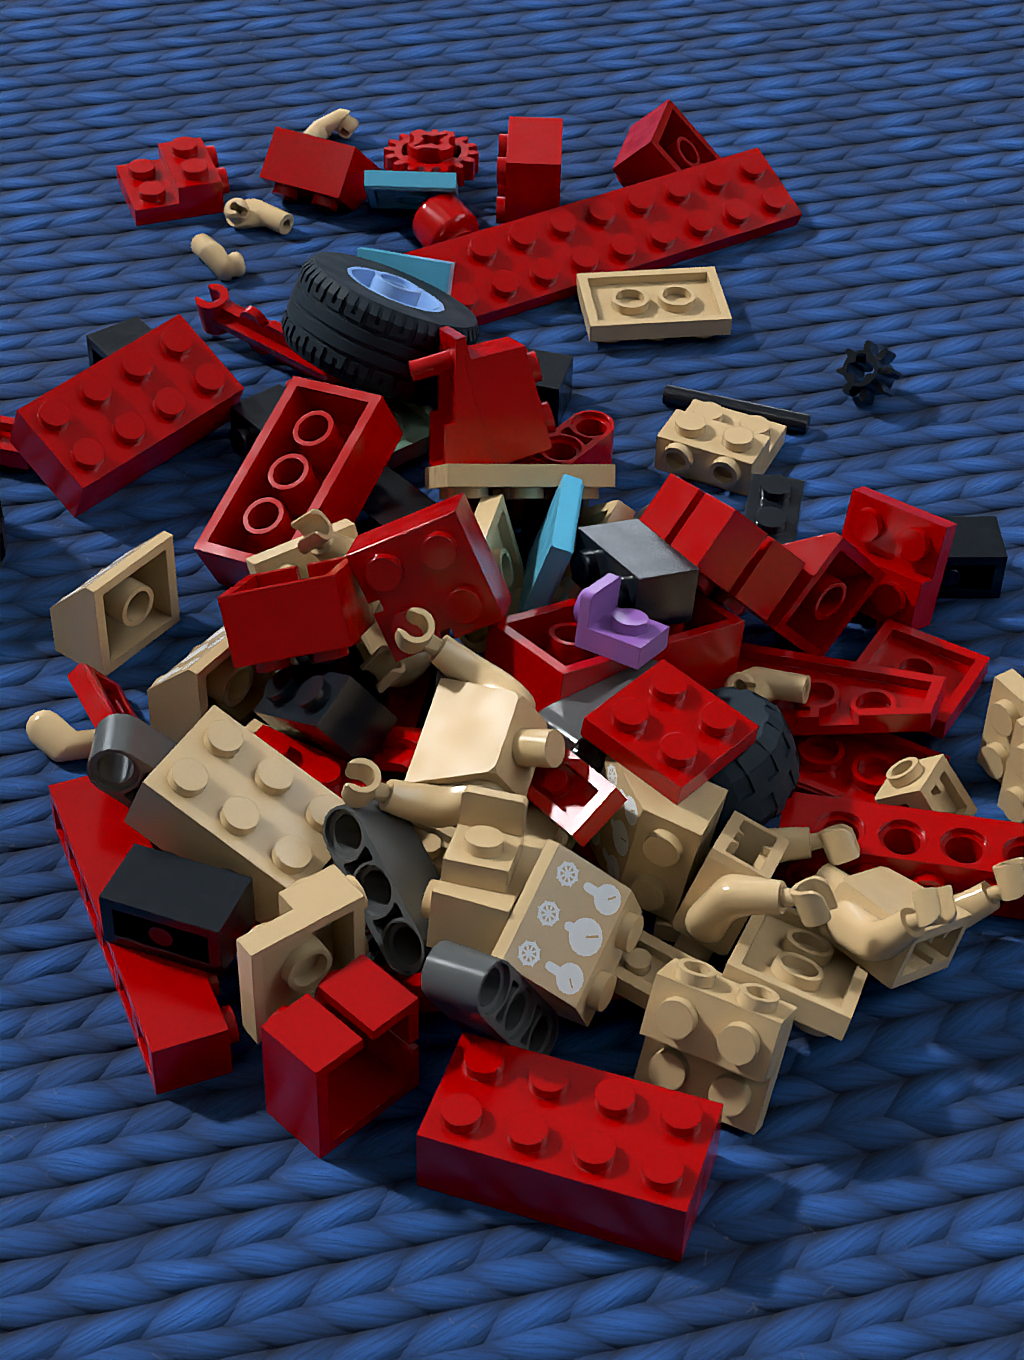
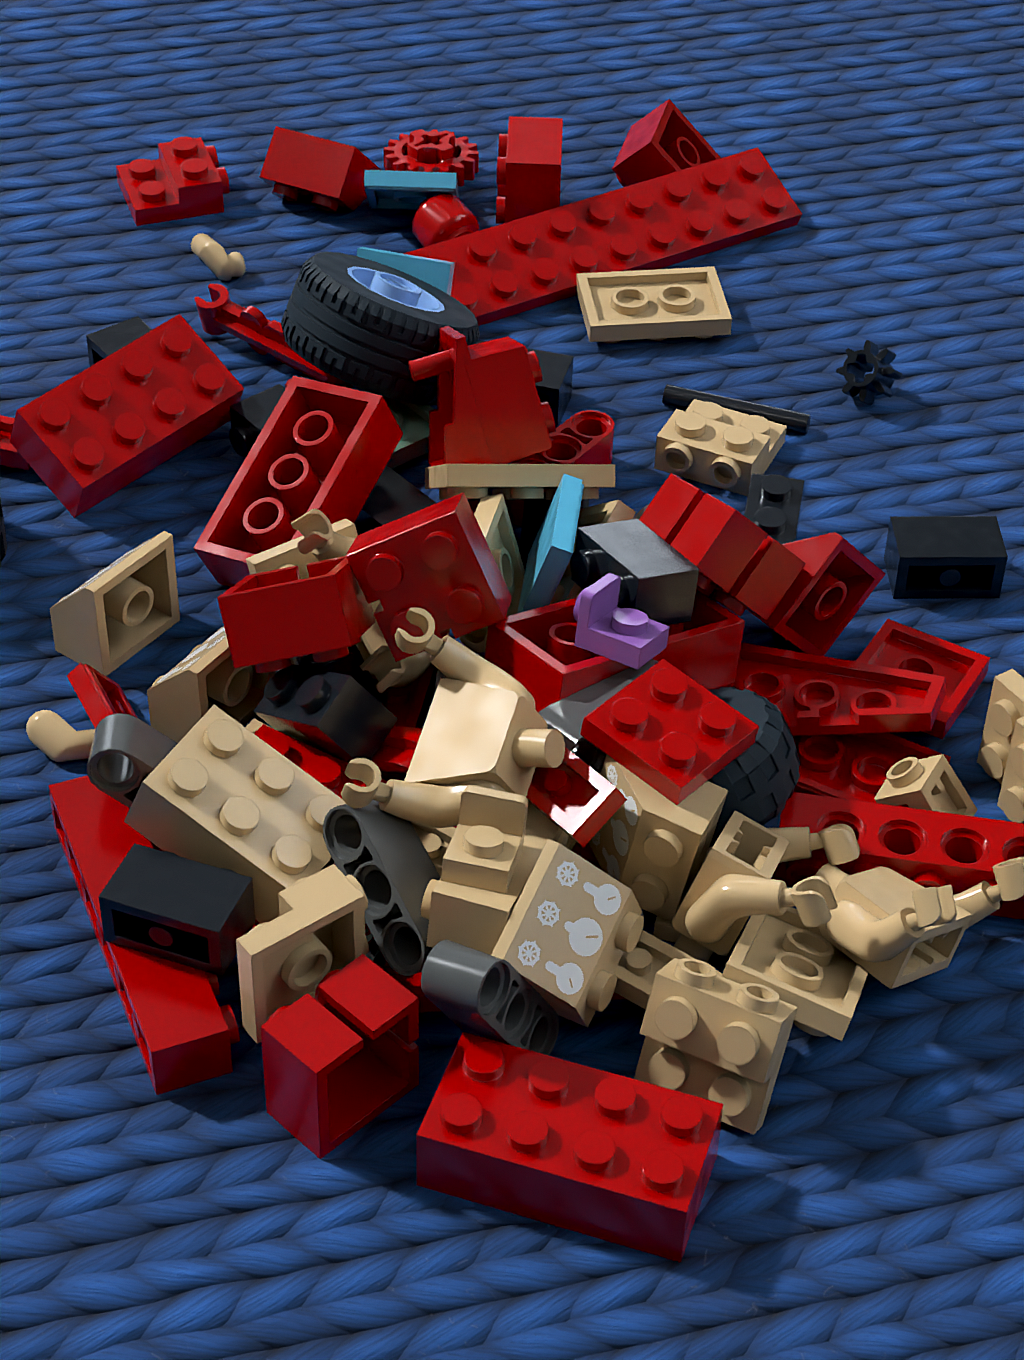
tan arm [224,197,294,235] -> none
tan arm [303,108,359,139] -> none
tan arm [724,666,811,704] -> none
red plate [841,486,957,631] -> none

